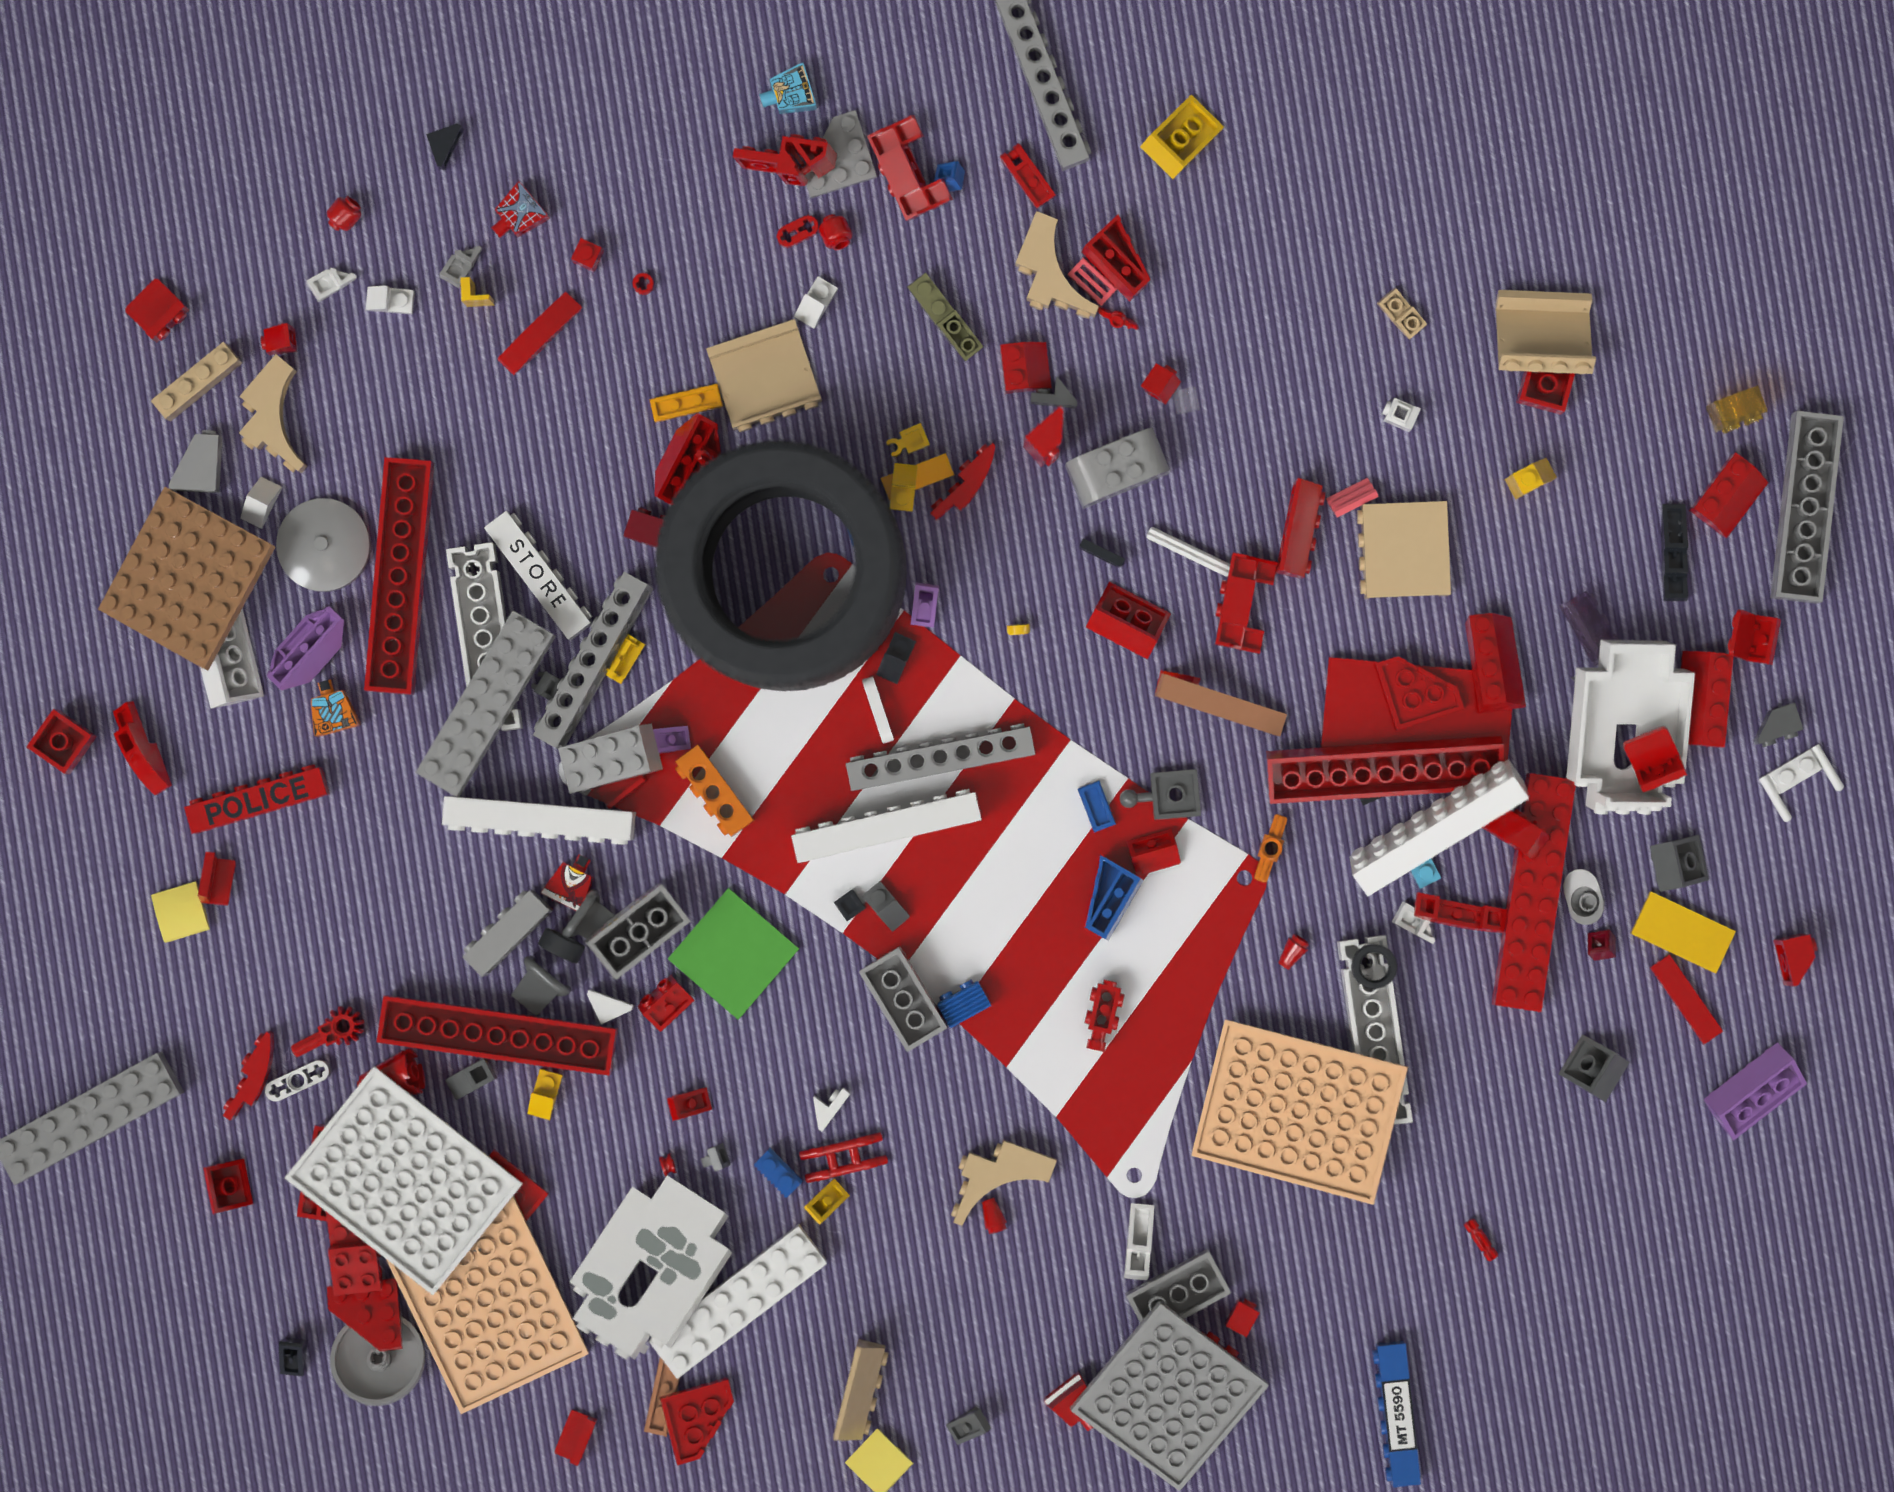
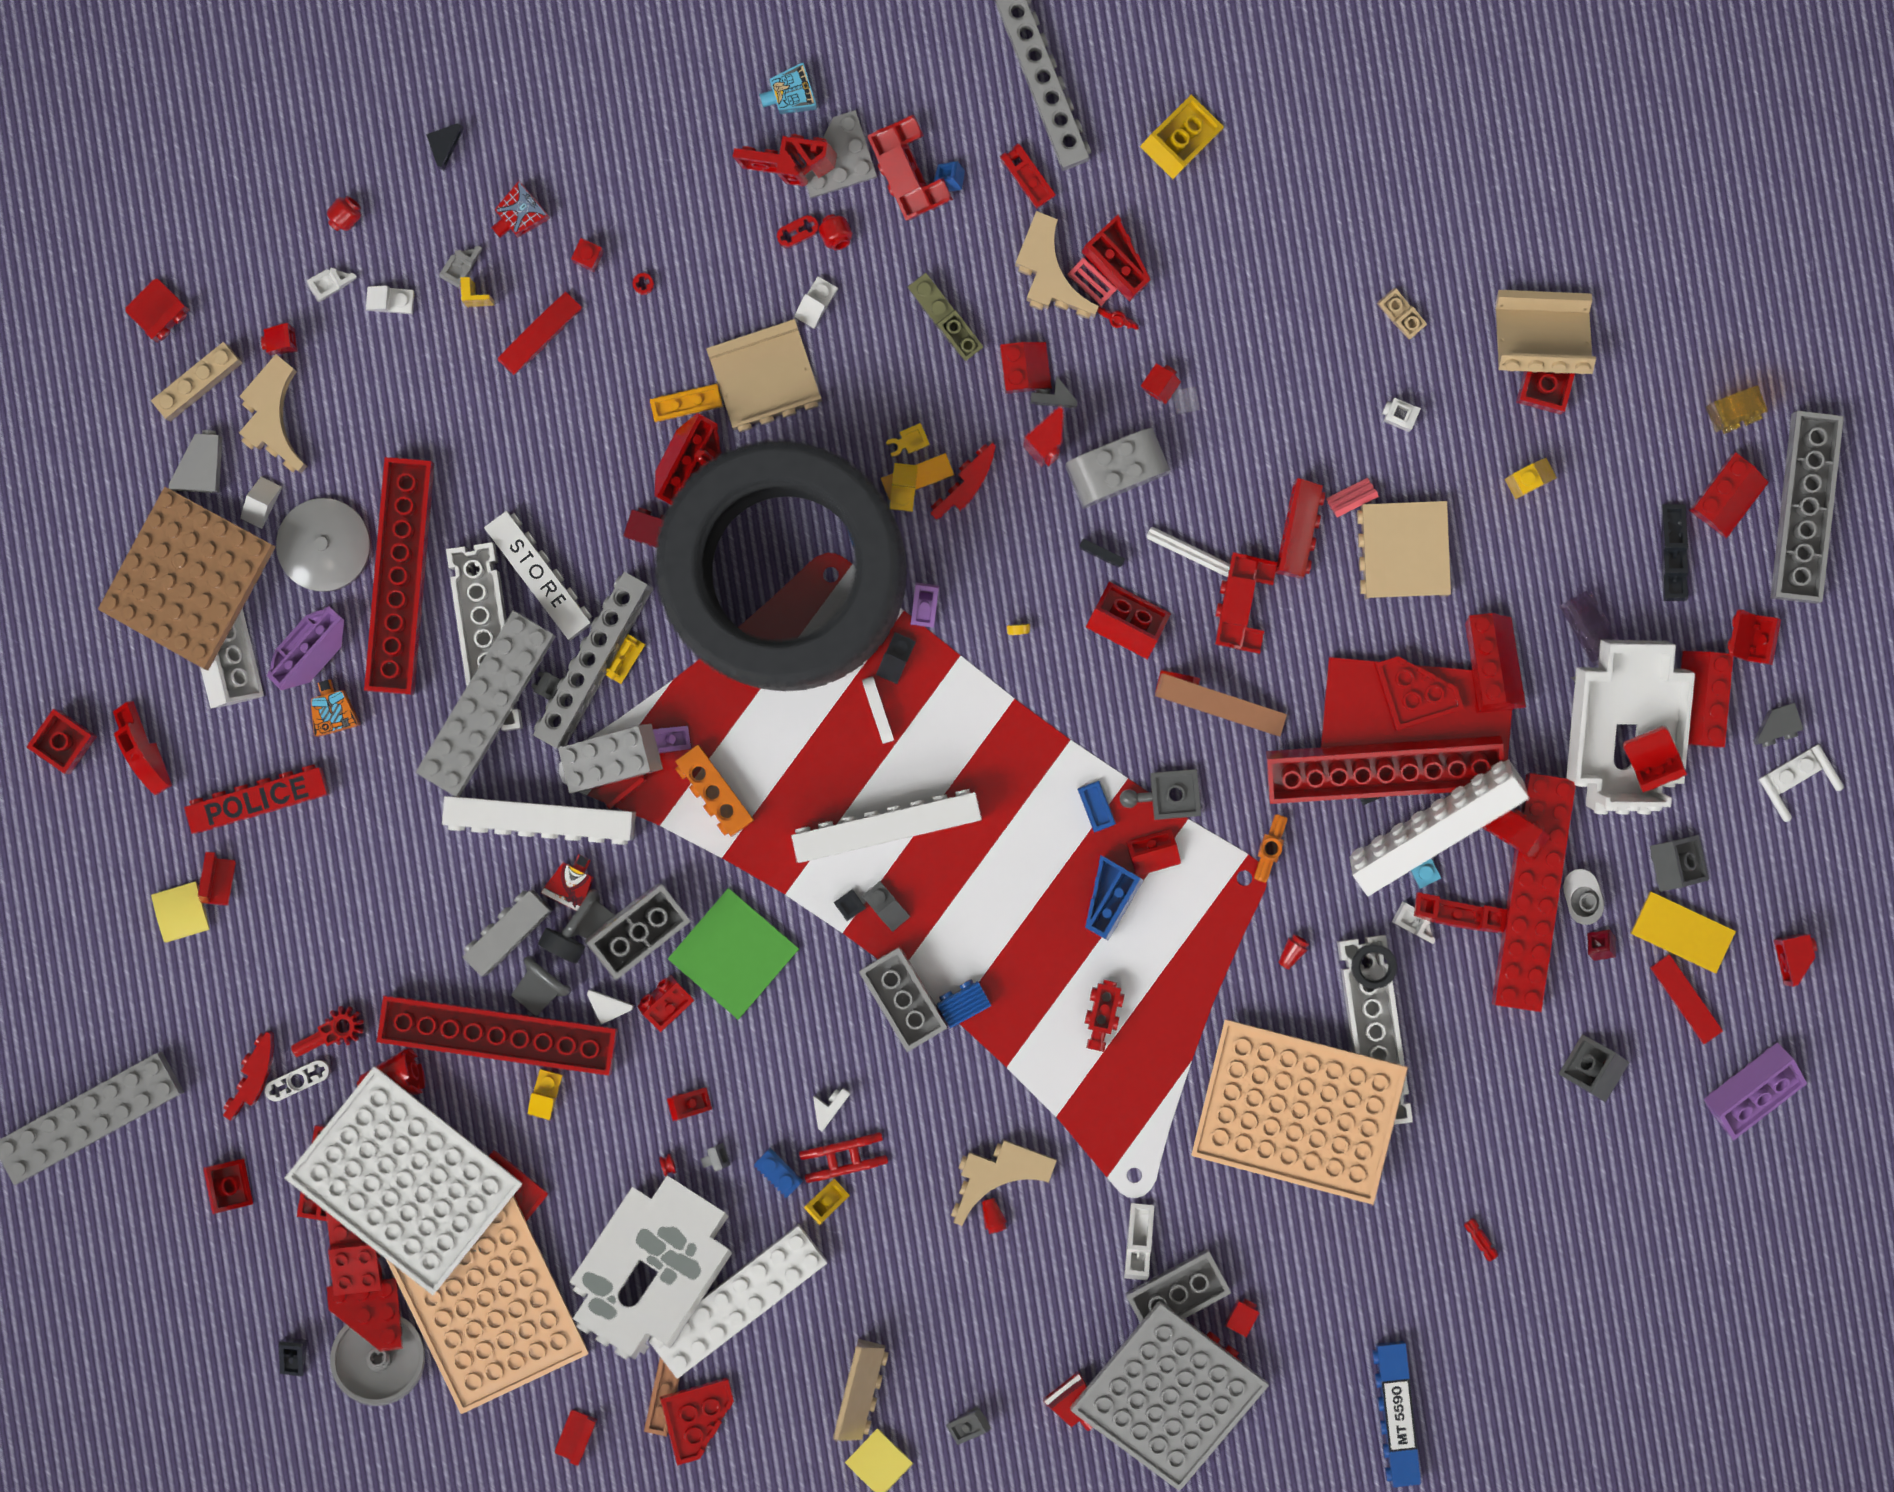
dark grey slope [445,1058,498,1100] -> none
light grey brick [846,723,1035,791] -> none

